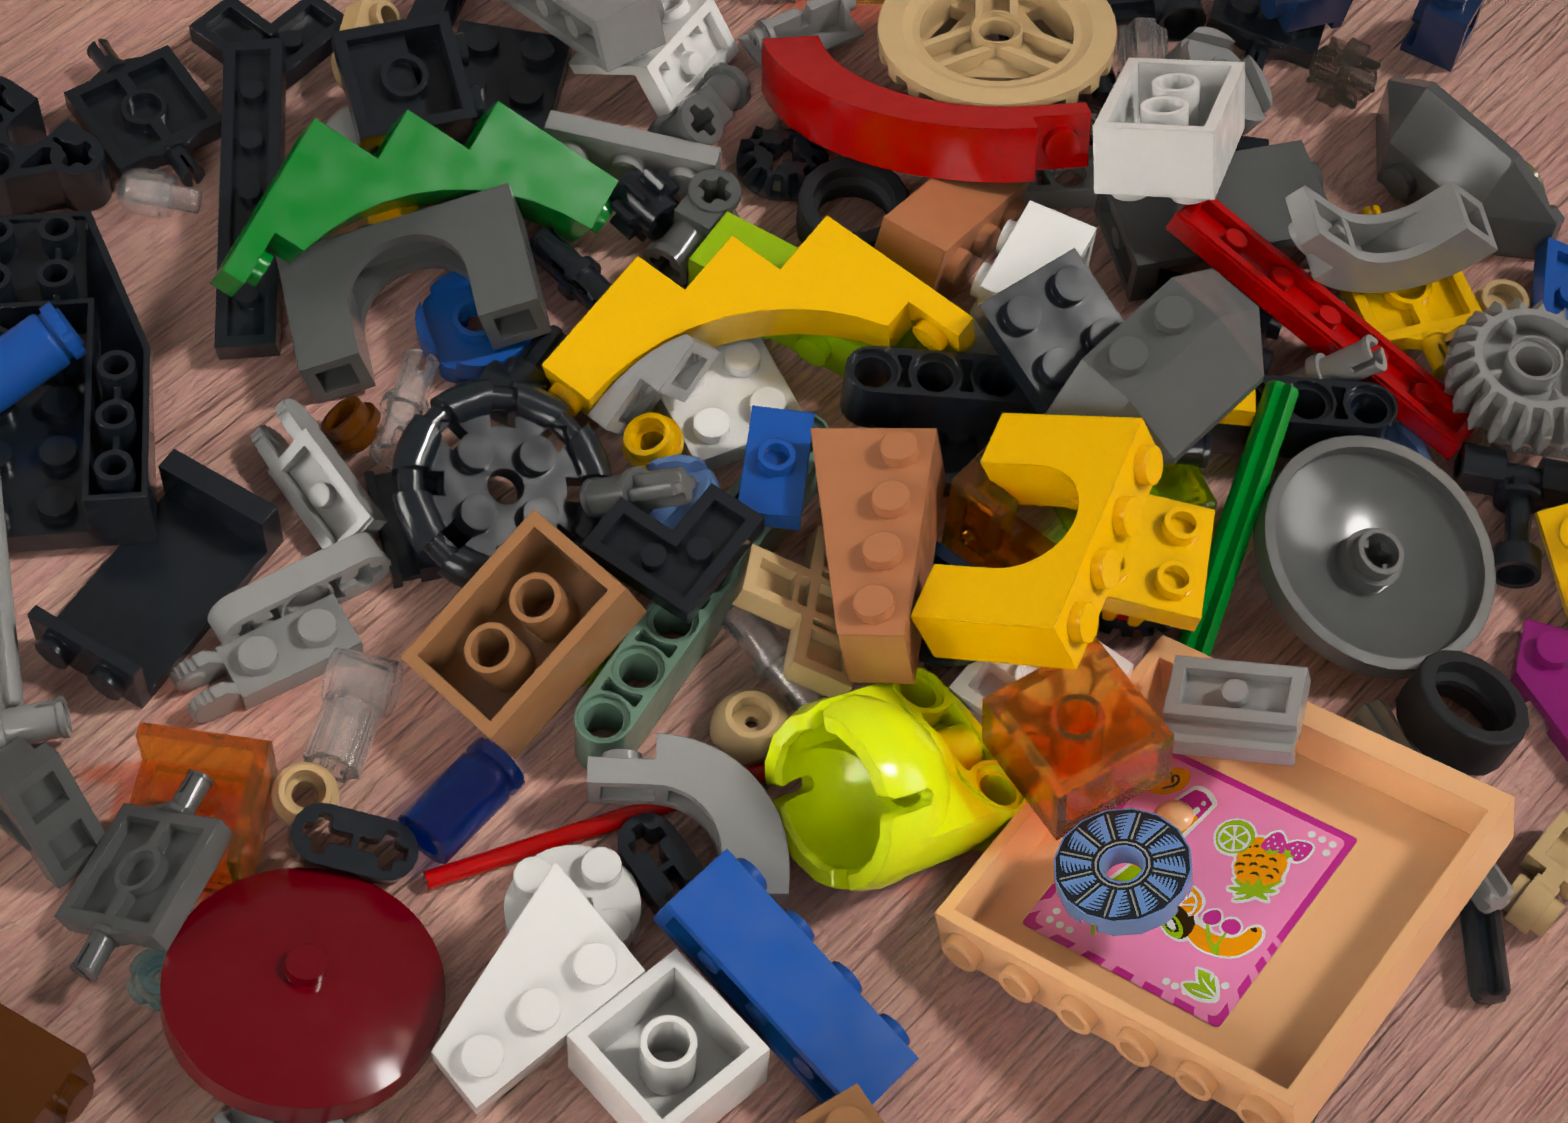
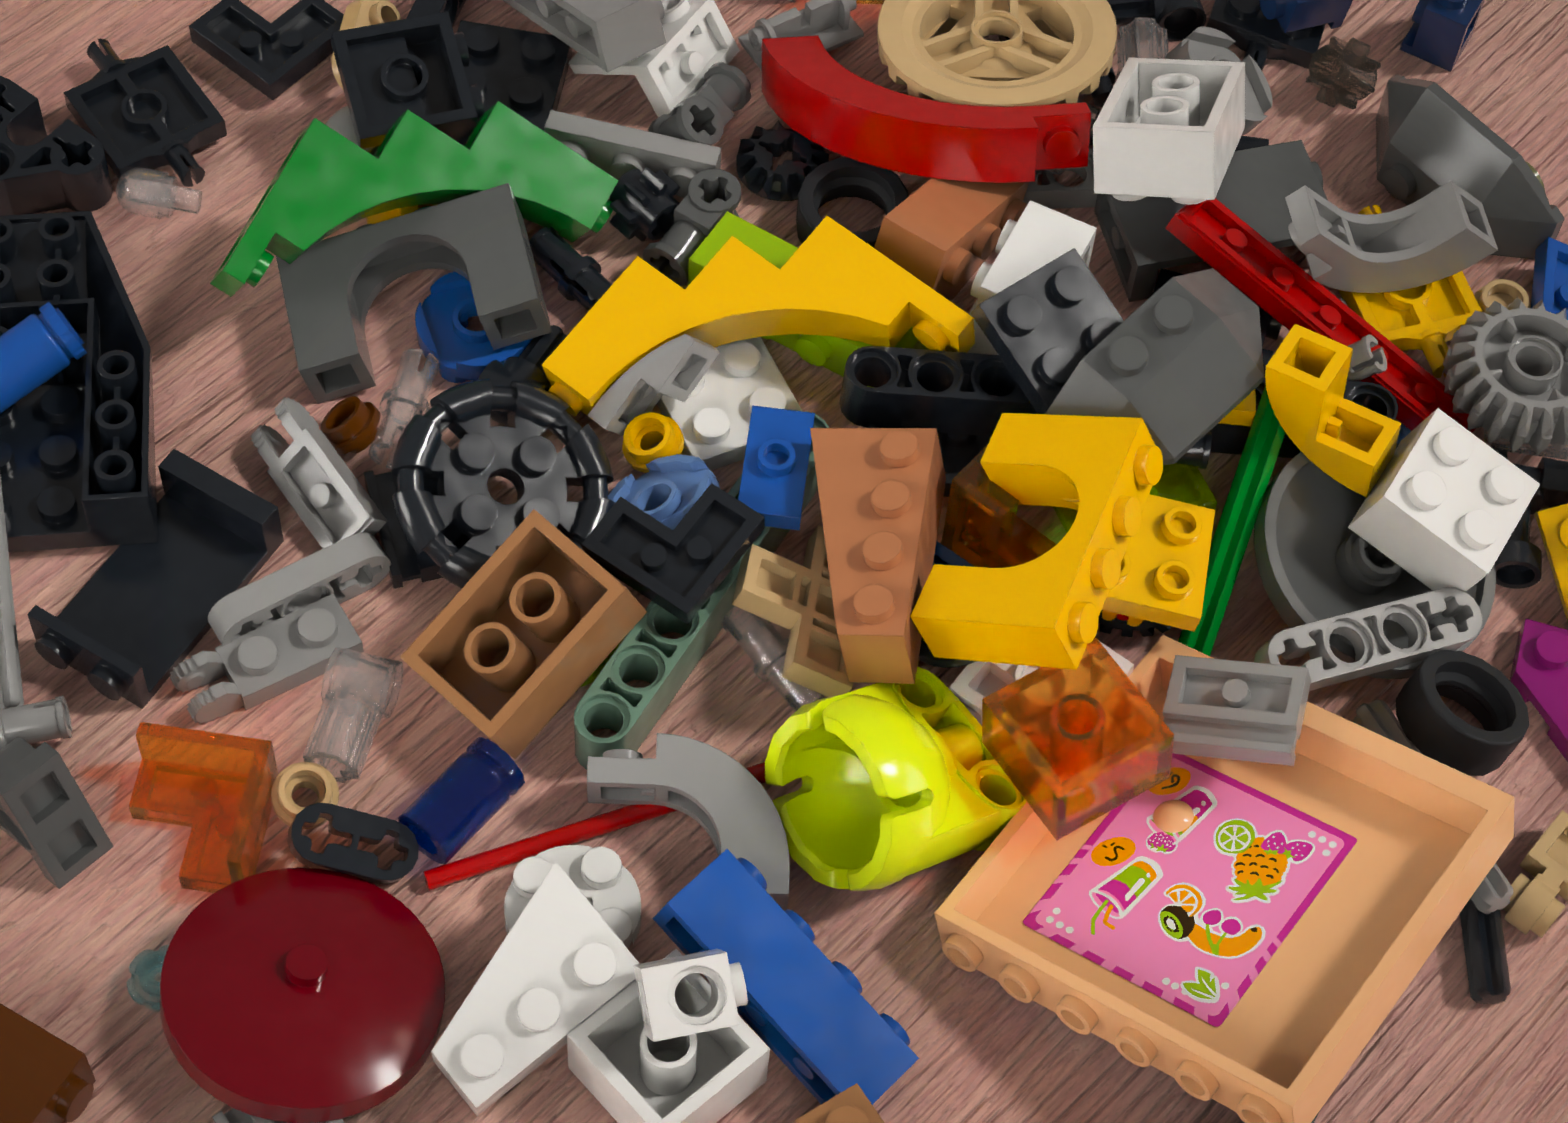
dark grey plate [54,769,235,982] -> none
black plate [214,38,287,360] -> none
dark grey axle [579,466,697,518] -> none
black beam [618,813,705,915] -> none
tan plate [710,688,790,766] -> none
tile [1054,808,1194,936] -> none
none -> white brick [634,949,748,1042]
none -> light grey beam [1254,588,1482,691]
none -> yellow brick [1265,324,1401,498]
none -> white brick [1348,408,1540,592]

